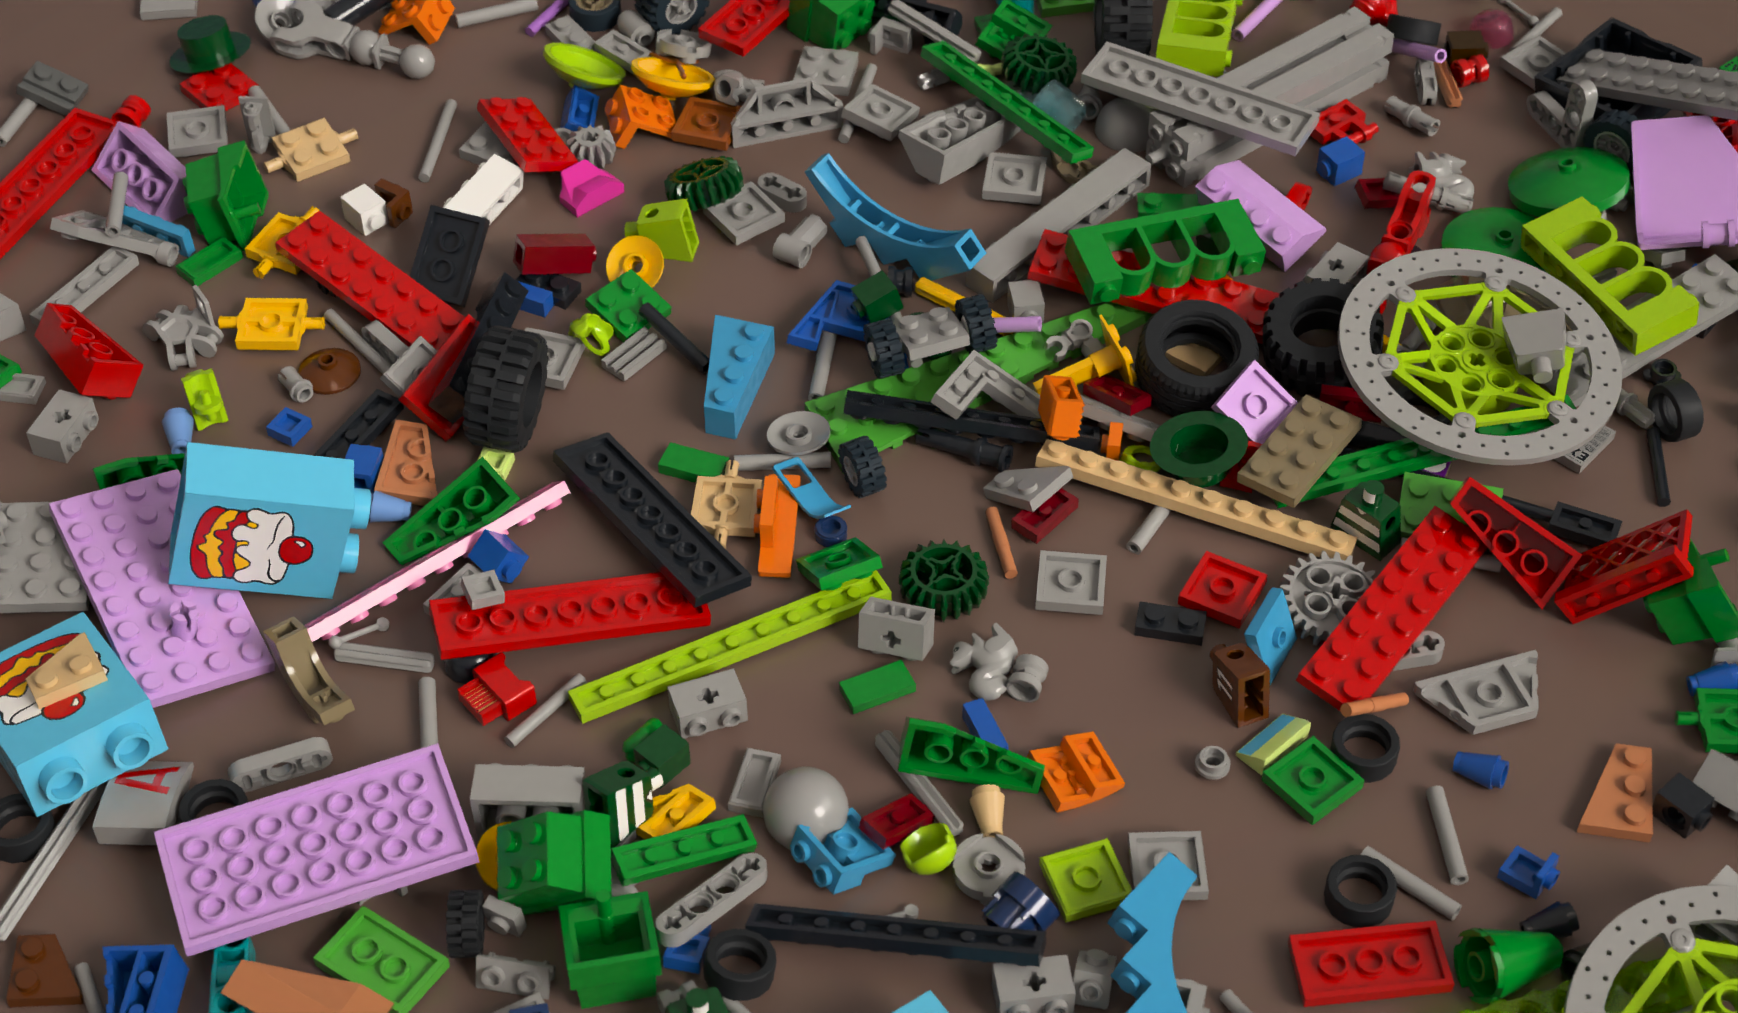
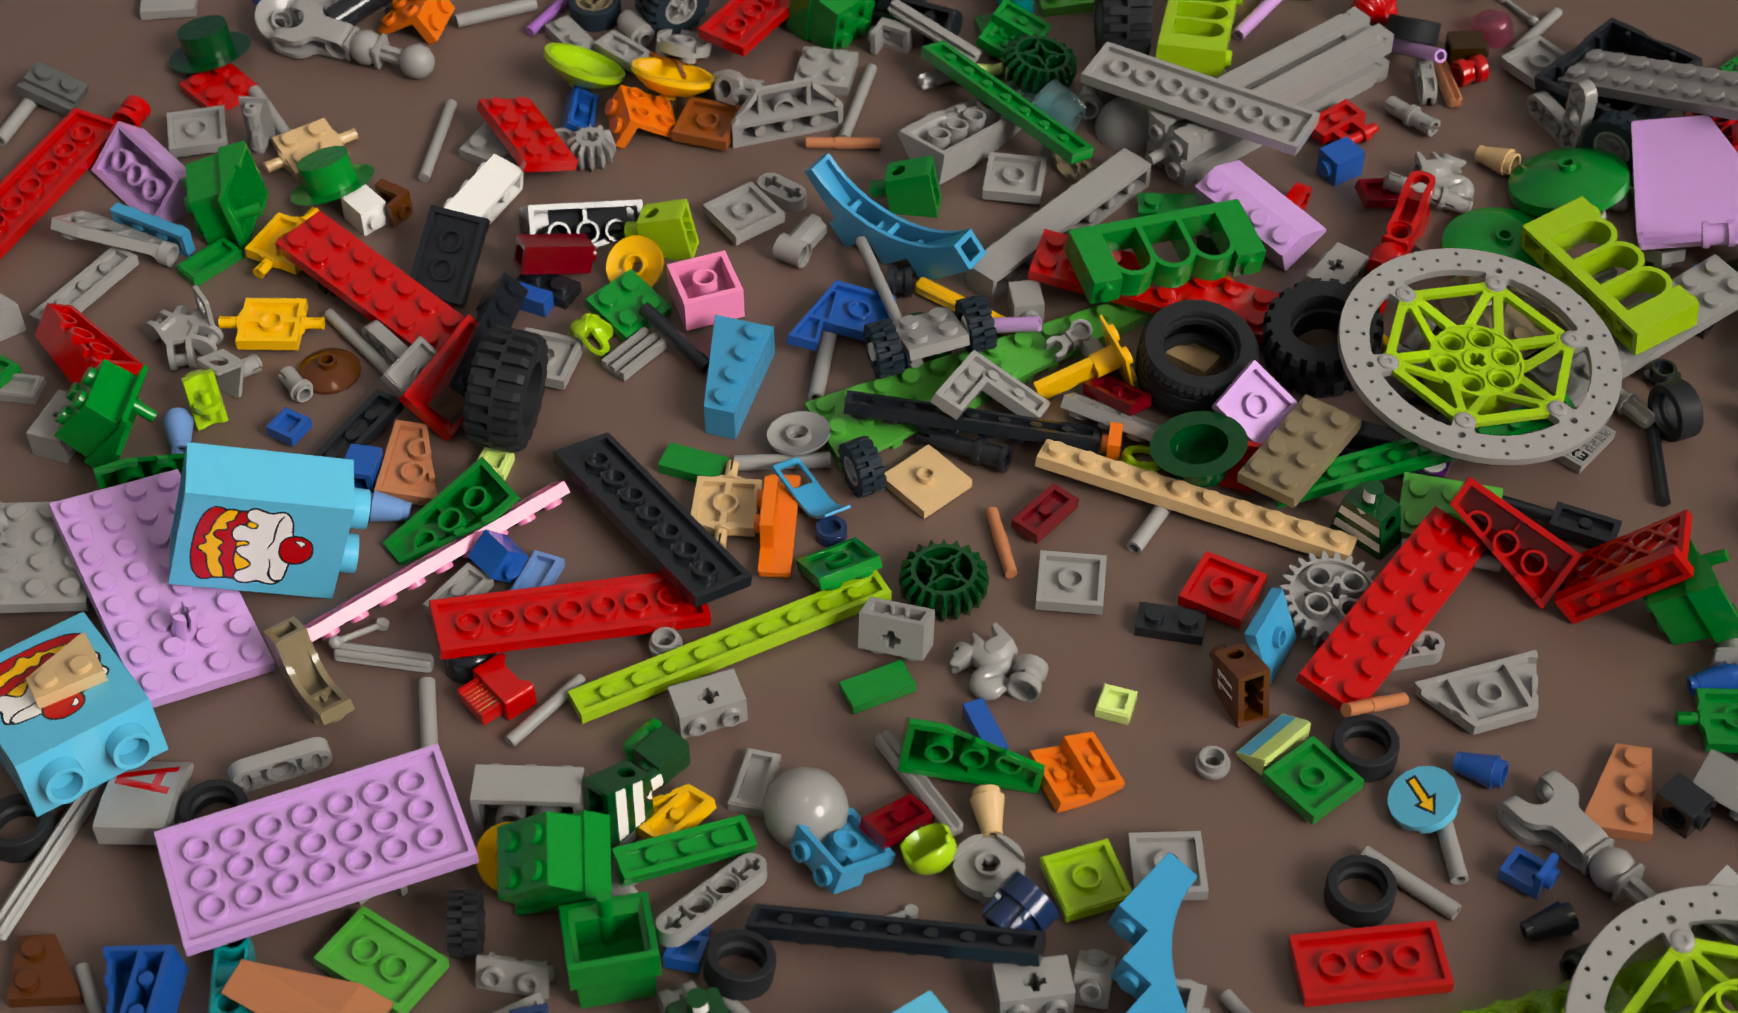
light grey piece [105,172,128,238] -> none
light grey plate [461,570,505,610] -> none
light grey plate [482,895,527,938] -> none
dark pink slope [559,159,624,217] -> none
dark green gear [664,156,744,211] -> none
light grey plate [841,84,920,141] -> none
dark green brick [851,270,904,323] -> none
light grey wing [983,466,1073,512] -> none
orange brick [1038,375,1085,440] -> none
dark red plate [1319,384,1382,423] -> none
green cone [1453,928,1564,1005] -> none
light grey torso [1502,308,1566,383] -> none
none -> green piece [54,359,157,468]
none -> light grey bracket [197,349,262,398]
none -> green hose [290,146,374,206]
none -> medium blue tile [510,550,565,590]
none -> black wedge [518,199,643,249]
none -> light grey plate [648,627,683,656]
none -> bright pink brick [667,250,745,331]
none -> nougat piece [806,137,881,150]
none -> green torso [870,156,942,218]
none -> tan plate [884,444,972,519]
none -> yellowish green tile [1095,683,1138,725]
none -> medium azure tile [1387,766,1461,834]
none -> tan cone [1475,145,1521,177]
none -> light grey piece [1497,770,1692,940]

